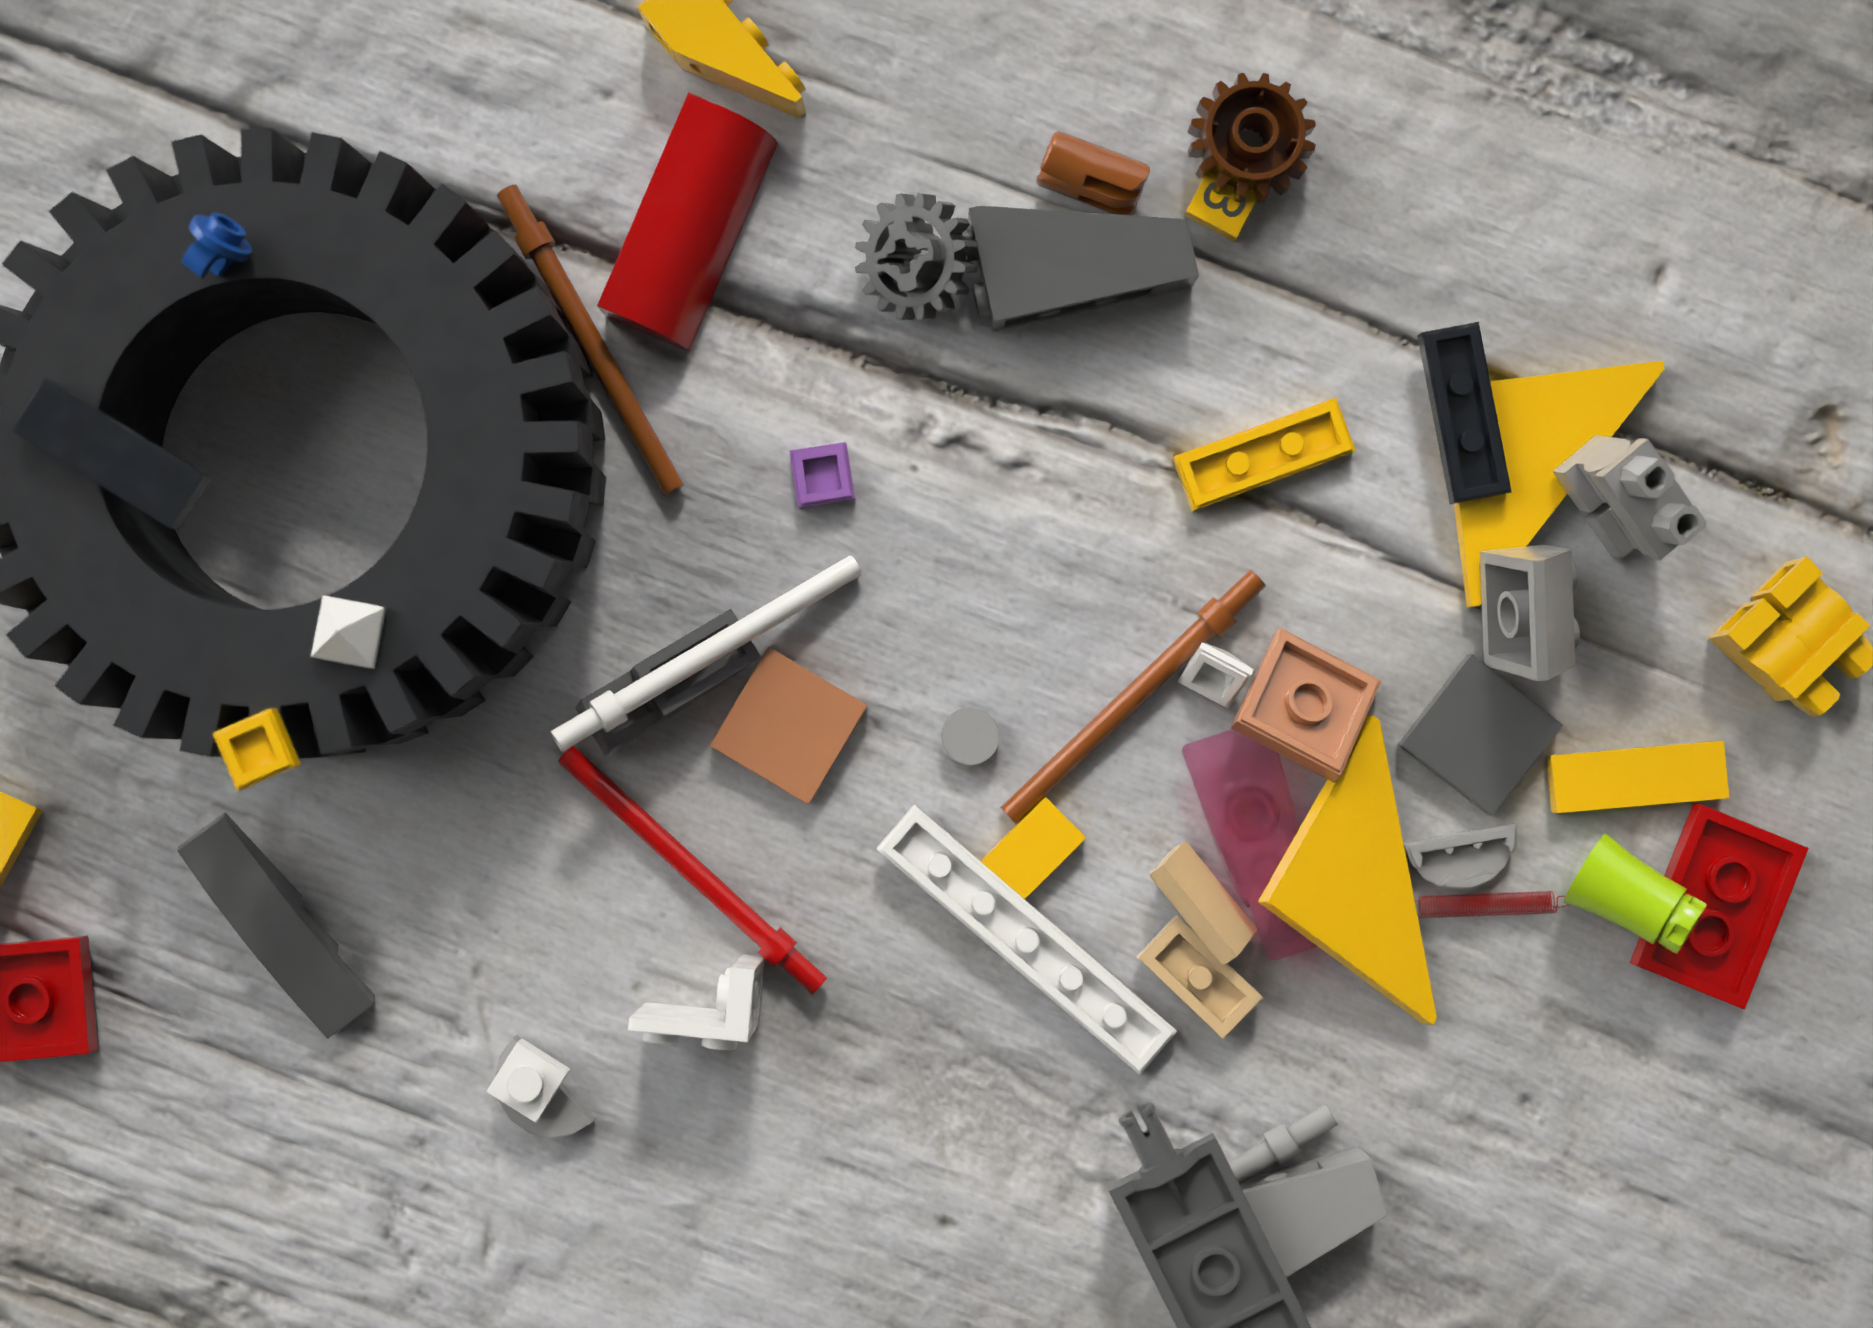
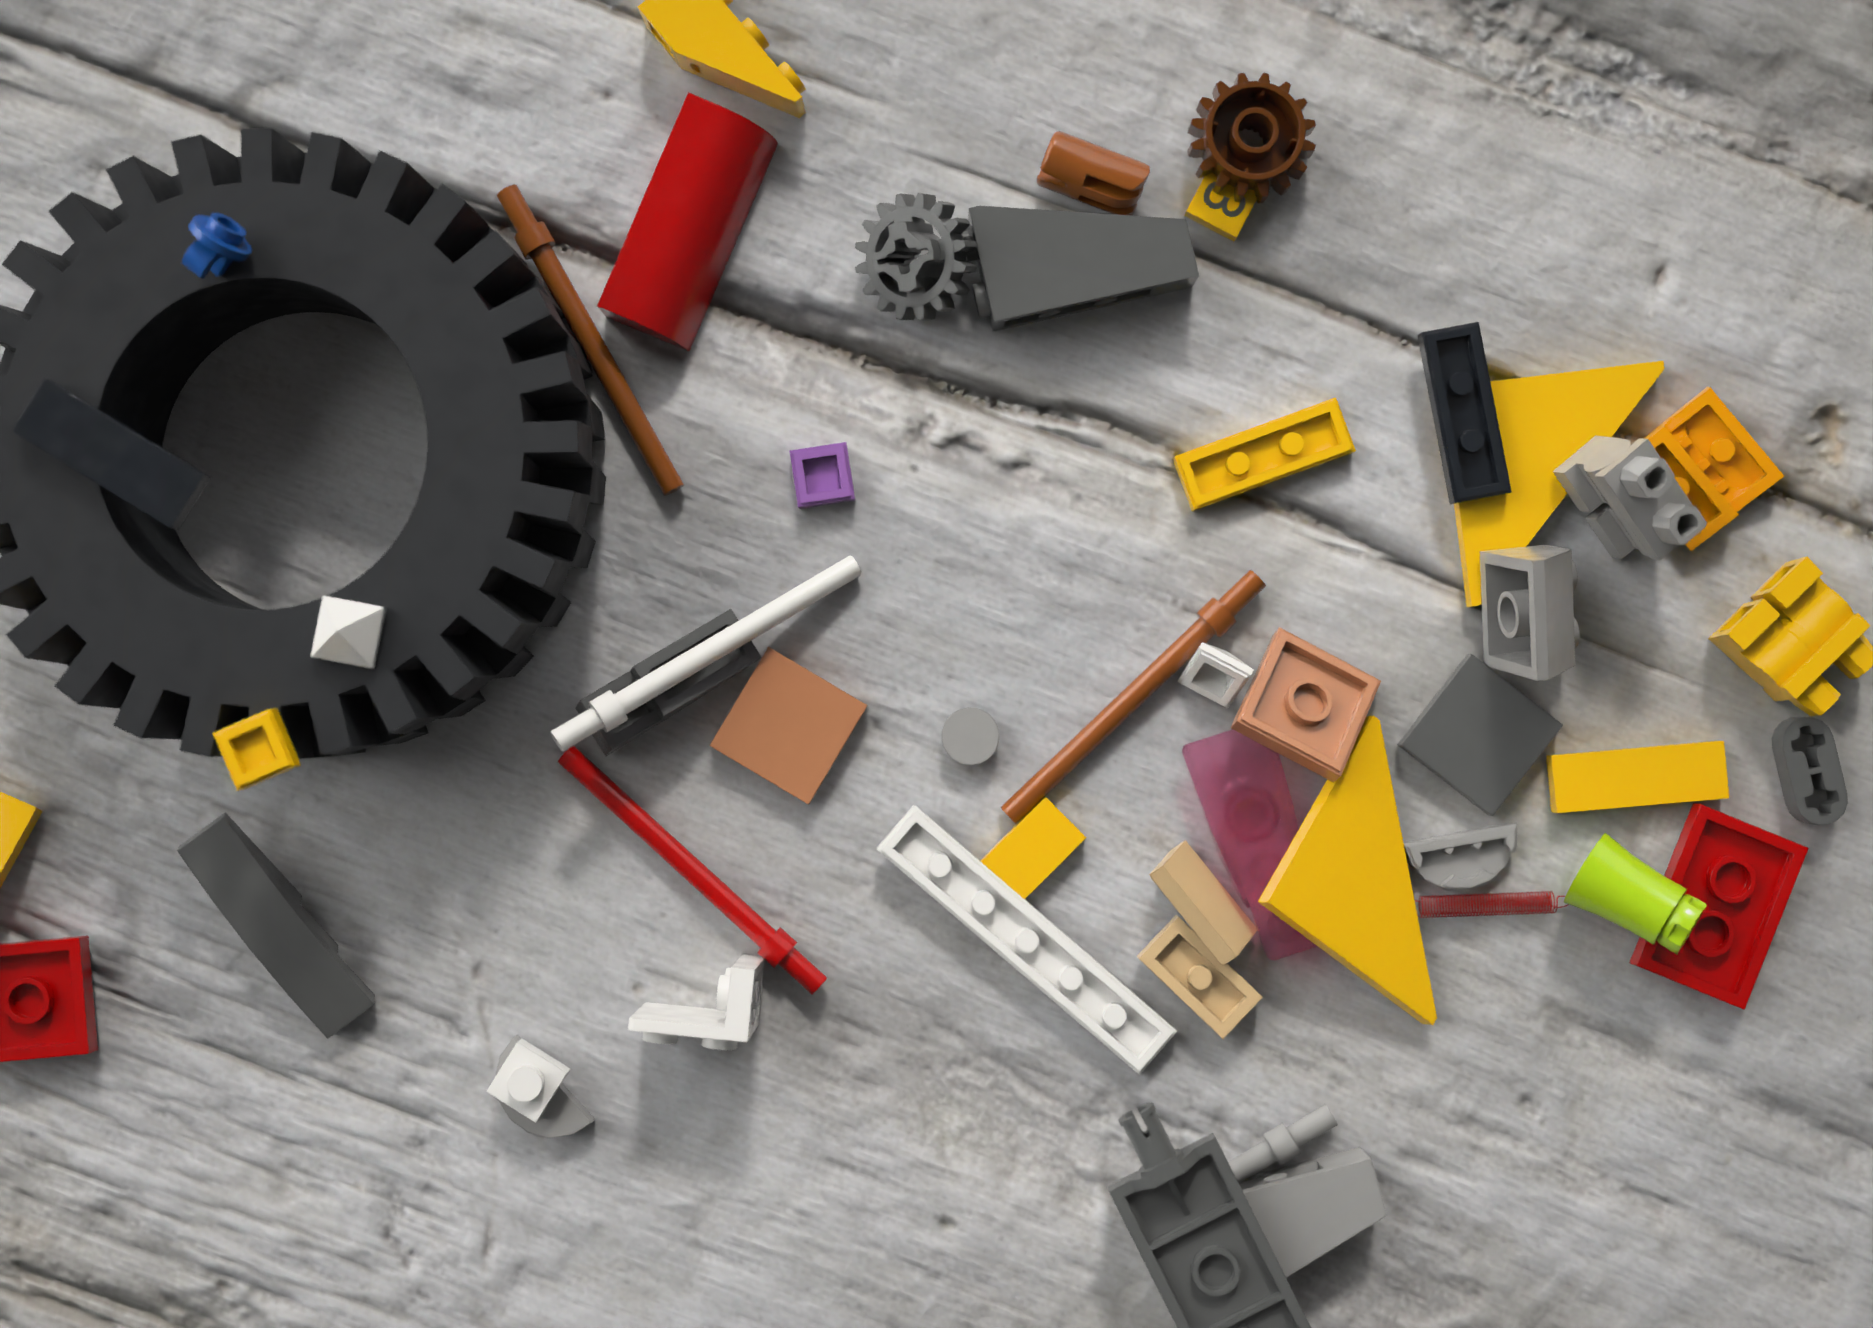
none -> light orange slope [1643,387,1784,551]
none -> dark grey beam [1771,717,1848,825]

